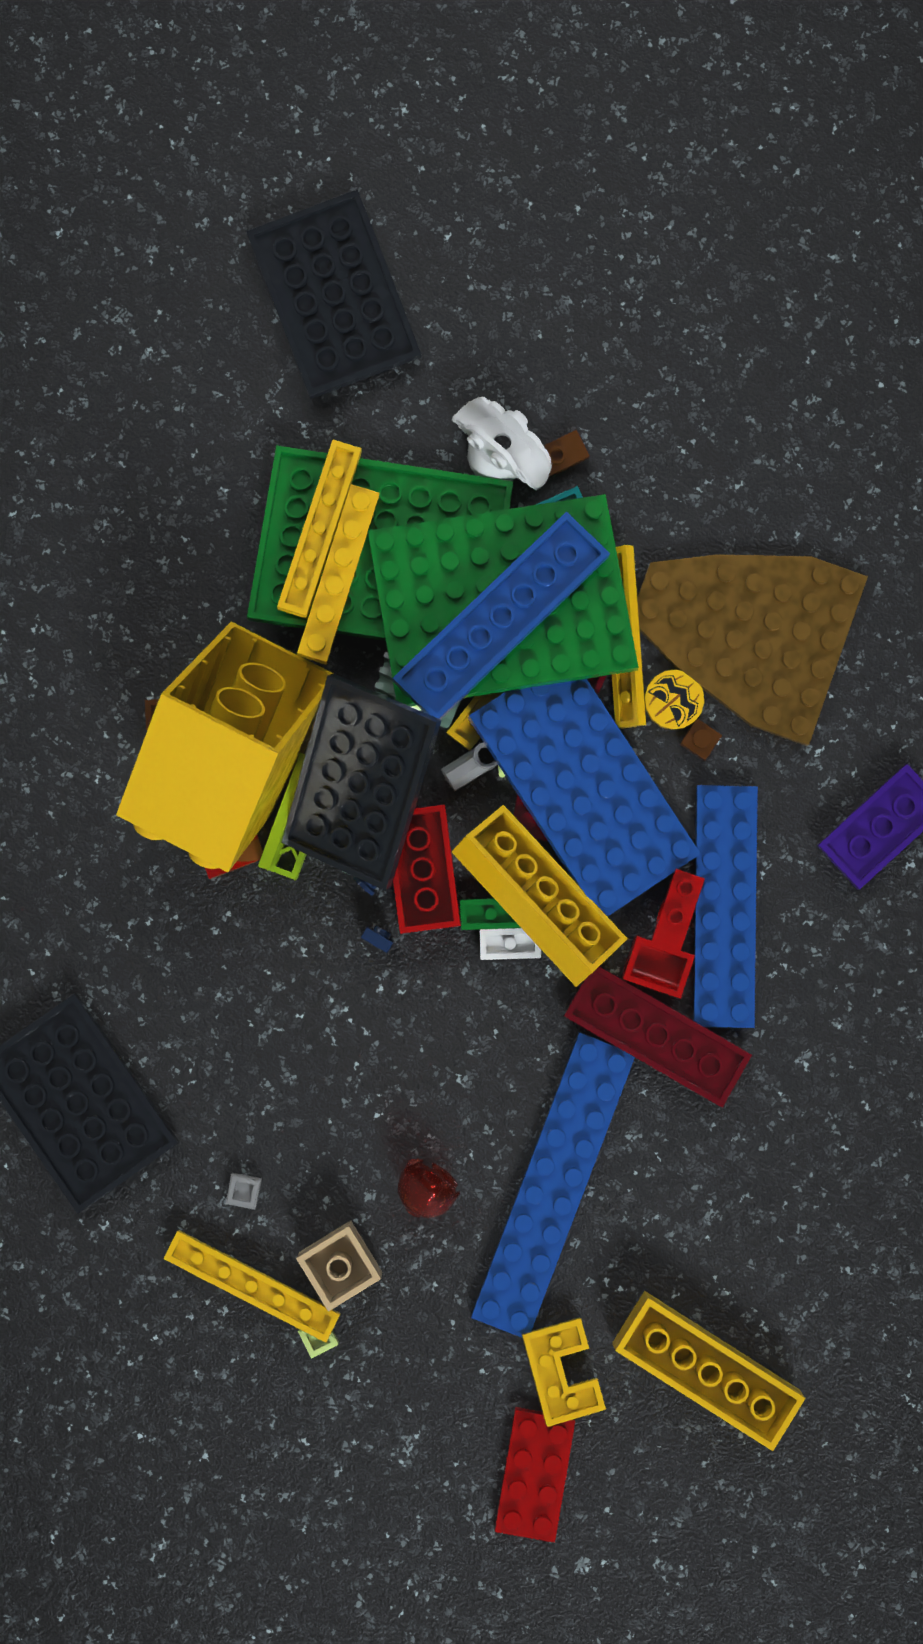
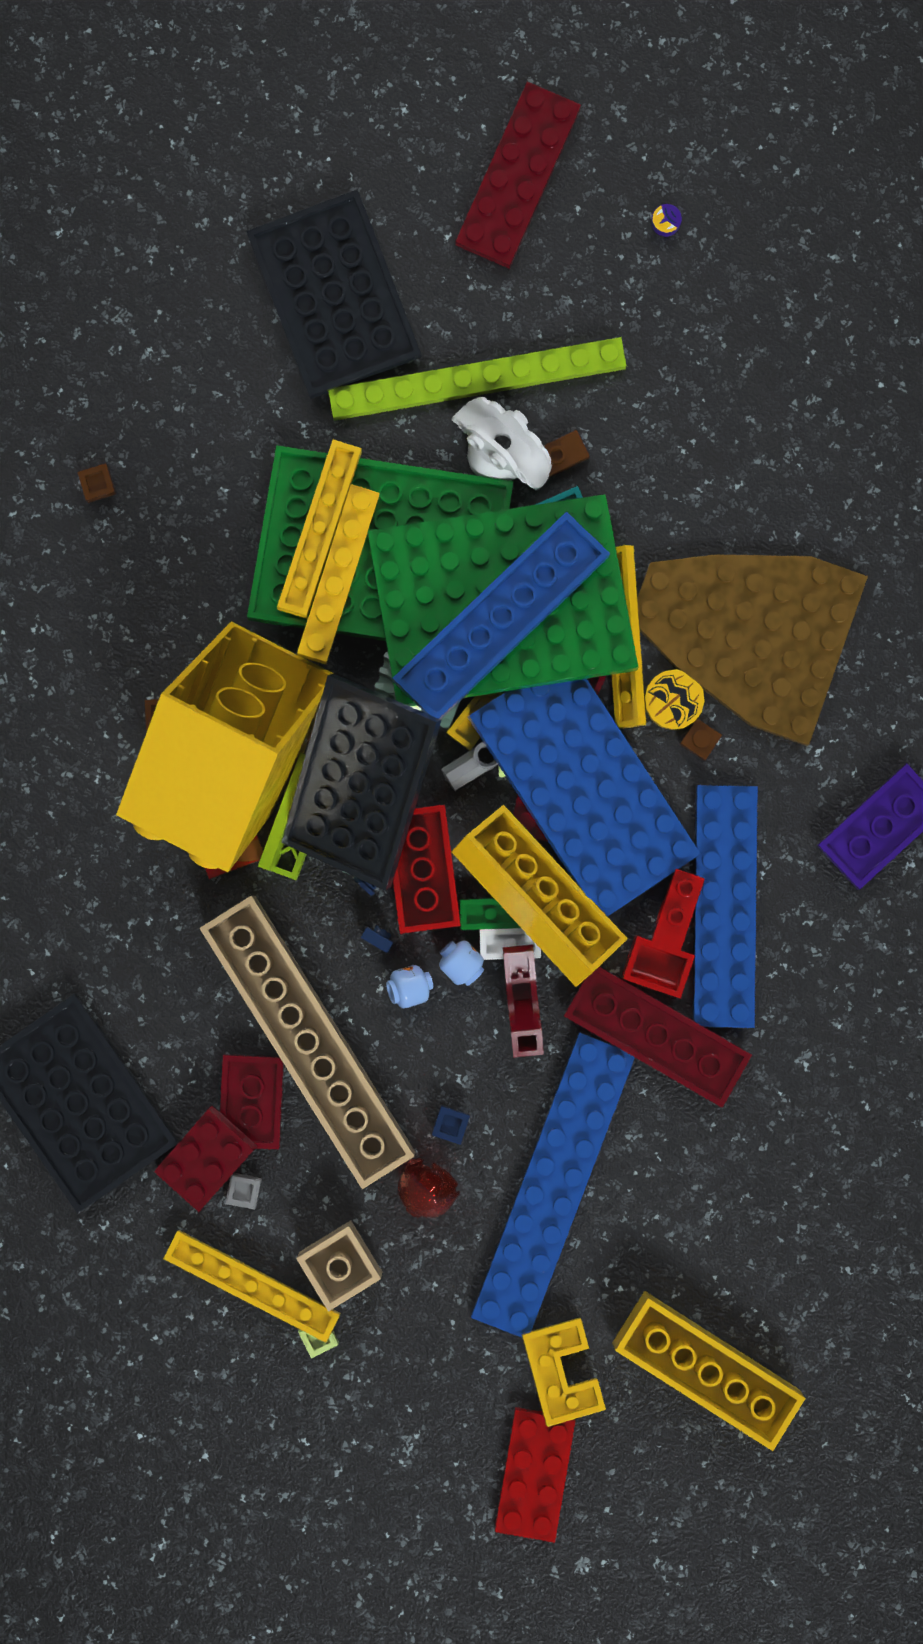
none -> reddish brown plate [77,463,116,503]
none -> dark red plate [154,1106,257,1212]
none -> tan brick [200,895,415,1189]
none -> dark red plate [220,1054,284,1150]
none -> lime plate [328,337,626,421]
none -> light blue head [386,965,433,1008]
none -> dark blue plate [432,1105,470,1145]
none -> light blue head [439,940,484,986]
none -> dark red plate [455,81,581,269]
none -> dark red arch [502,944,544,1058]
none -> tile [651,204,682,237]

